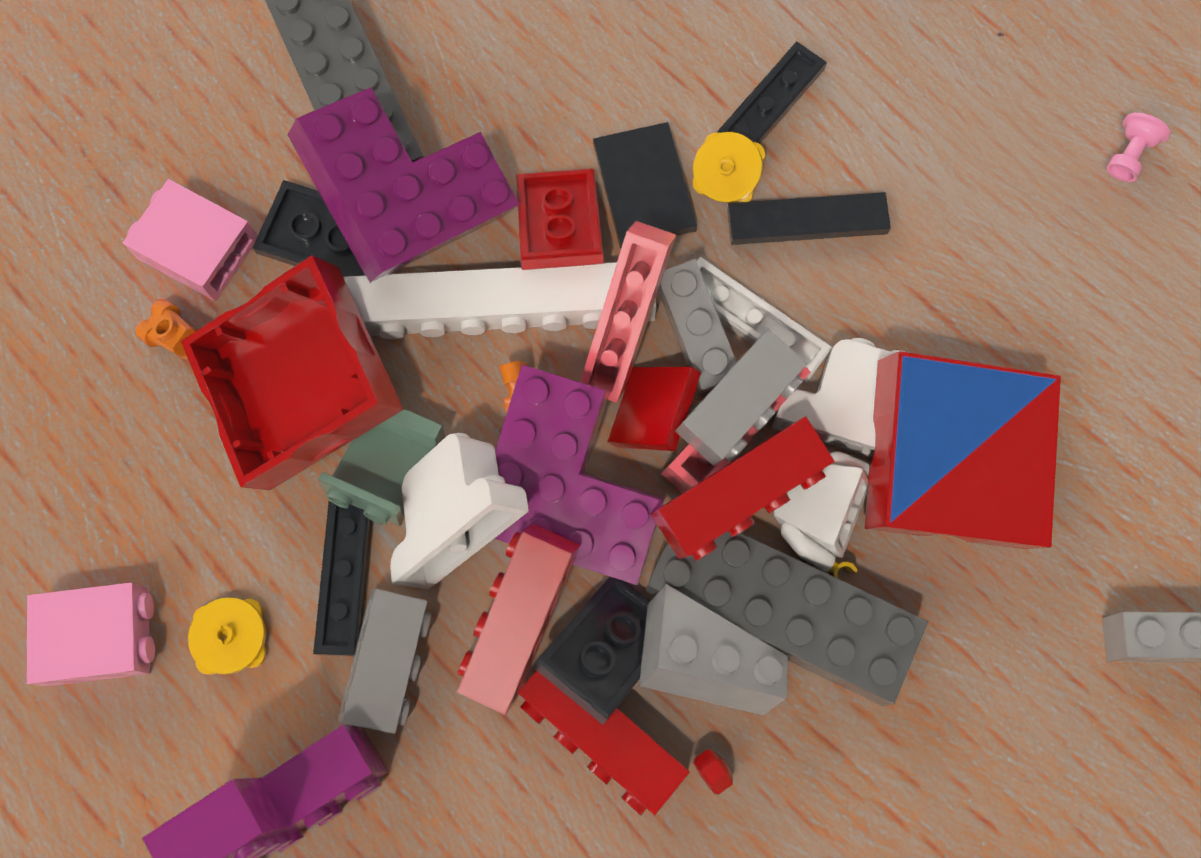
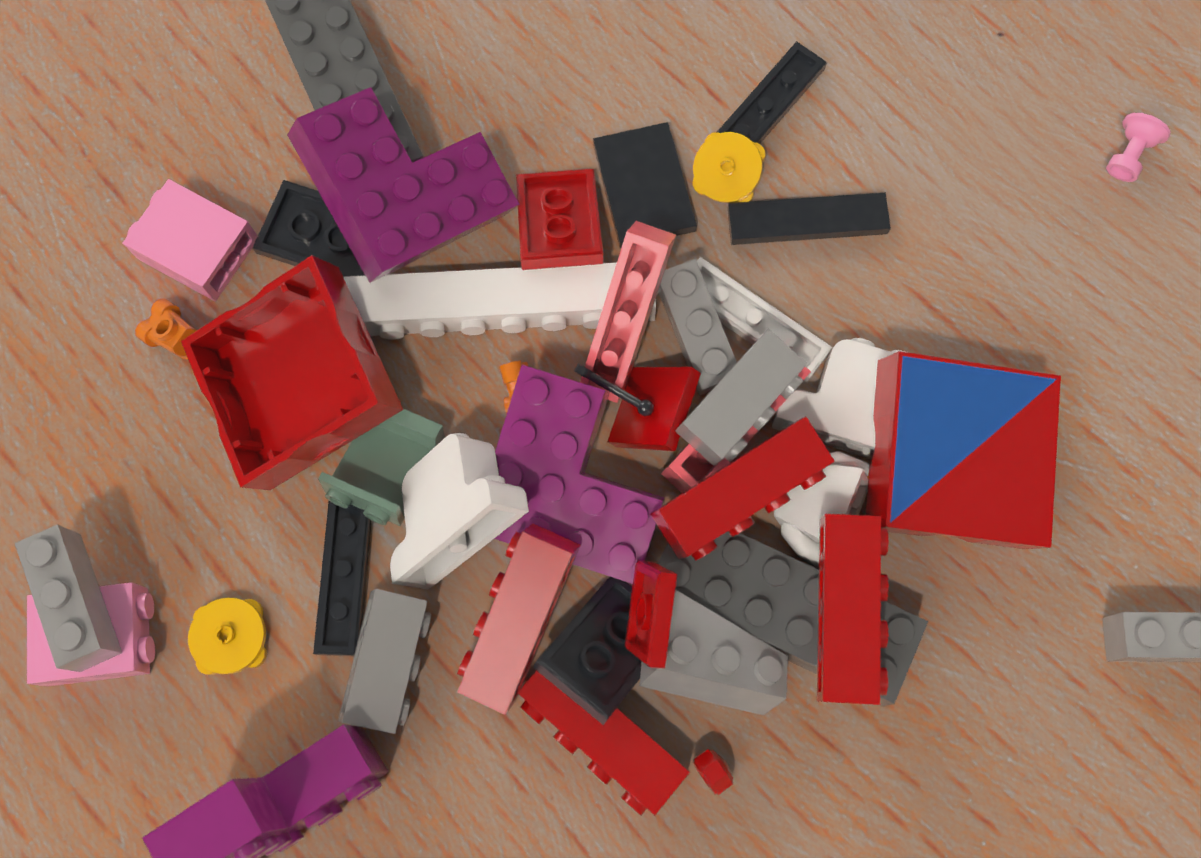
none -> light grey brick [15,524,122,672]
none -> black hinge [574,363,654,416]
none -> red tile [625,560,677,669]
none -> red brick [817,514,889,705]

